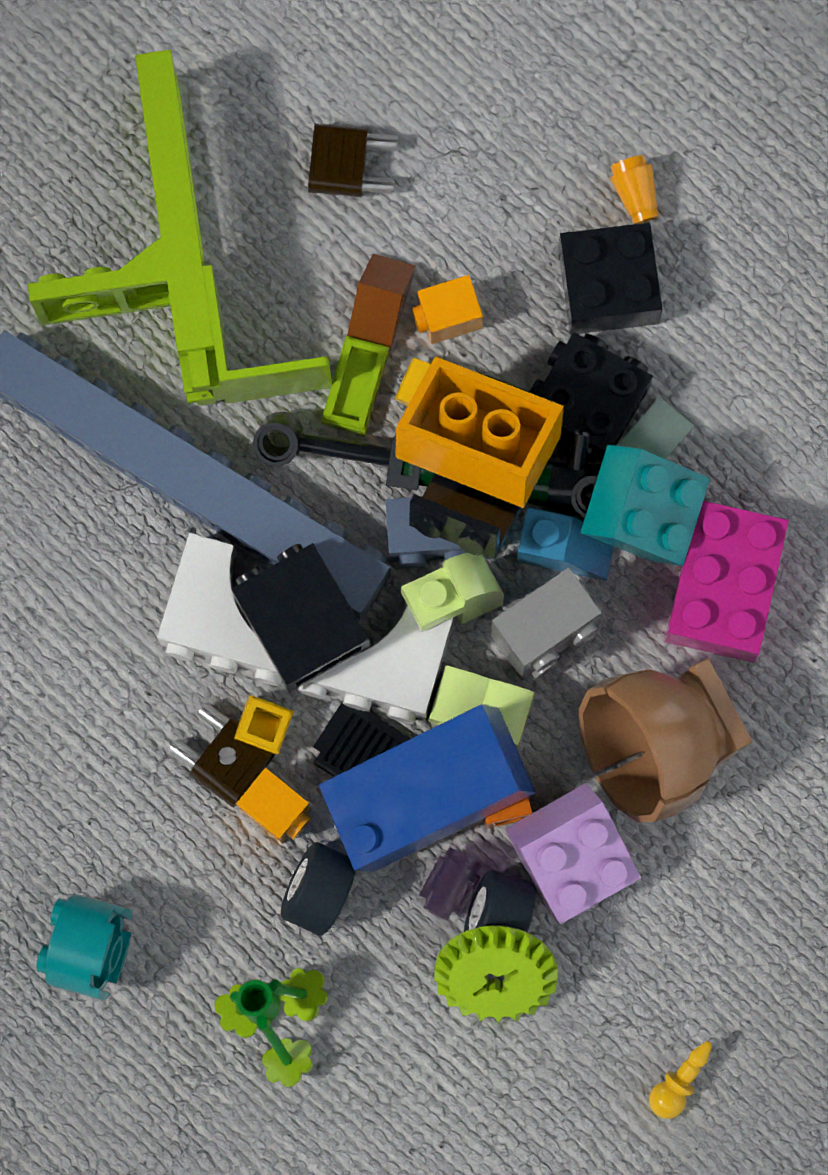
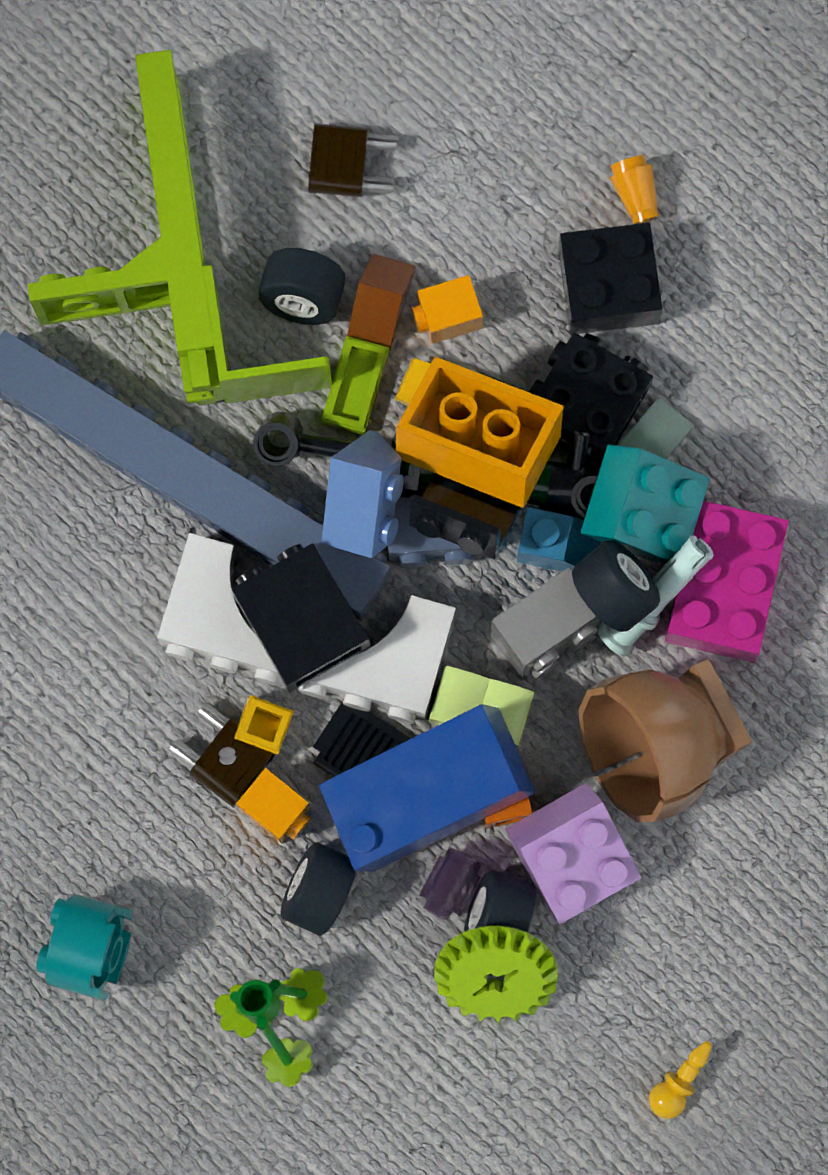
yellowish green brick [401,553,504,632] -> none
none -> black wheel [258,248,345,325]
none -> medium blue slope [321,430,404,558]
none -> black wheel [572,541,660,632]
none -> light aqua pin [598,536,714,656]

